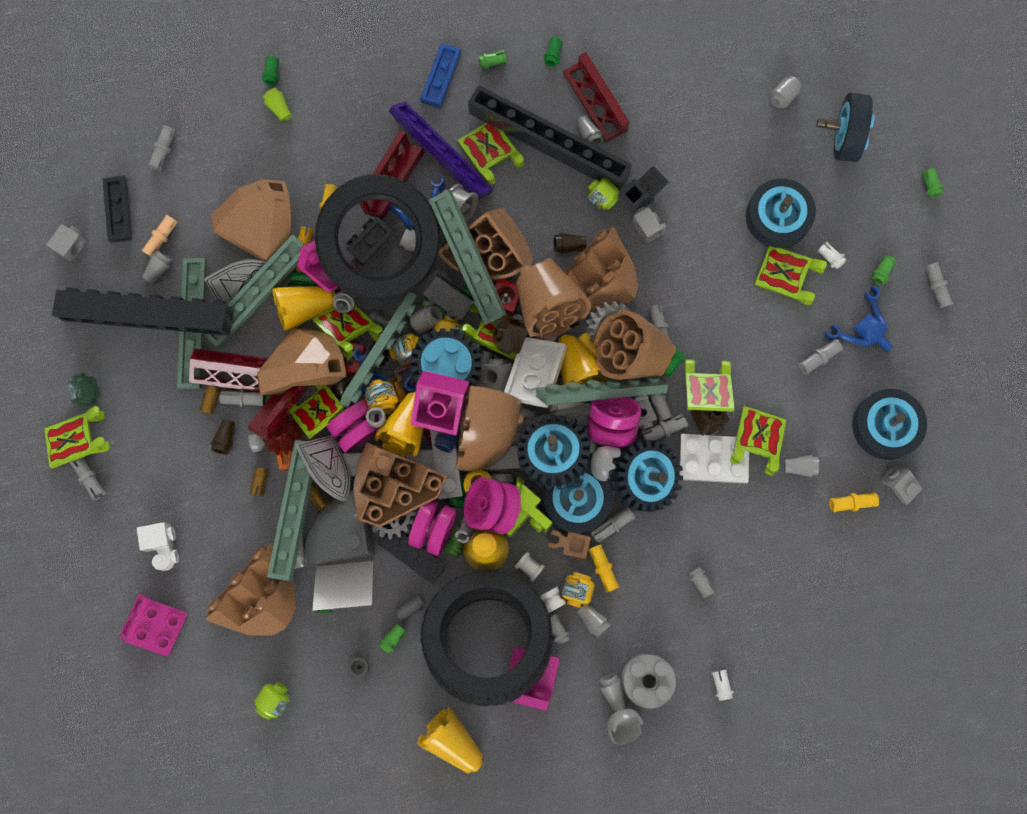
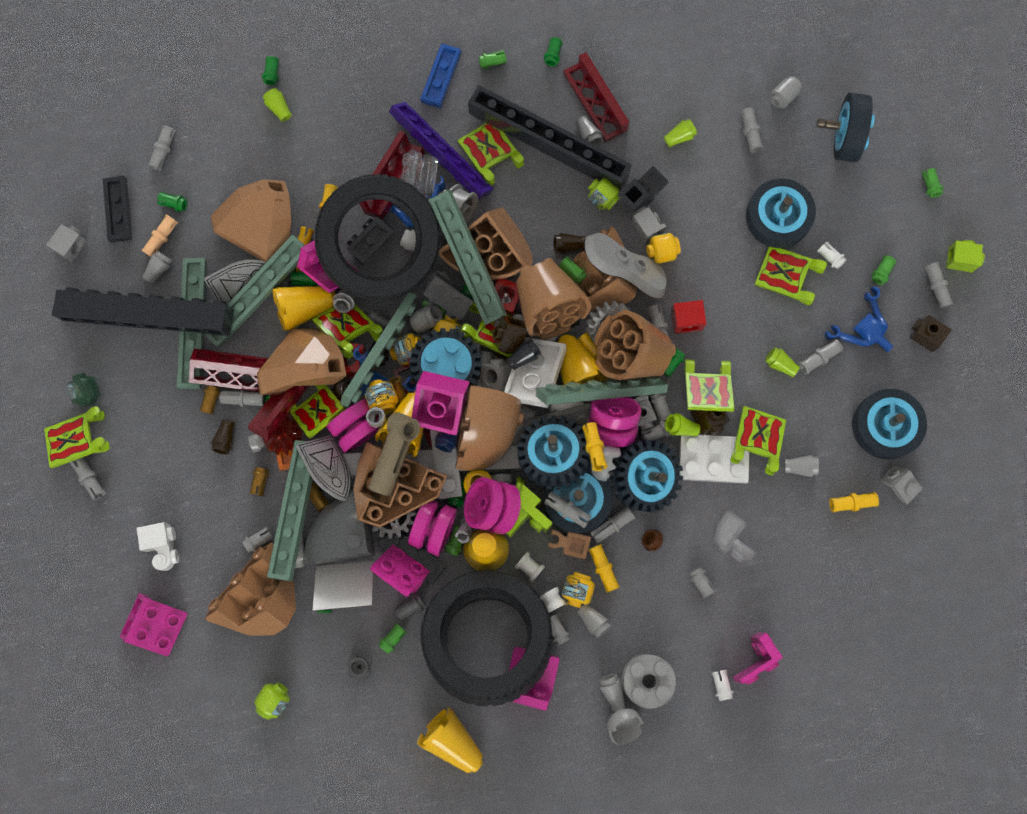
none -> green pin [157,192,188,212]
none -> light grey pin [242,527,274,553]
none -> dark tan piece [368,412,420,496]
none -> dark pink bracket [370,544,430,597]
none -> clear brick [400,150,438,199]
none -> black cone [507,339,542,370]
none -> light grey pin [544,491,592,528]
none -> bright green pin [559,256,587,285]
none -> yellow pin [582,422,607,471]
none -> light grey plate [585,233,666,298]
none -> reddish brown plate [642,529,663,551]
none -> yellow head [646,233,681,264]
none -> lime cone [663,119,697,148]
none -> lime cone [665,413,700,437]
none -> red piece [671,300,707,334]
none -> clear brick [712,510,756,562]
none -> dark pink bracket [732,632,783,685]
none -> light grey pin [740,107,763,153]
none -> lime cone [765,347,800,377]
none -> dark brown brick [909,314,952,352]
none -> lime brick [946,240,985,273]

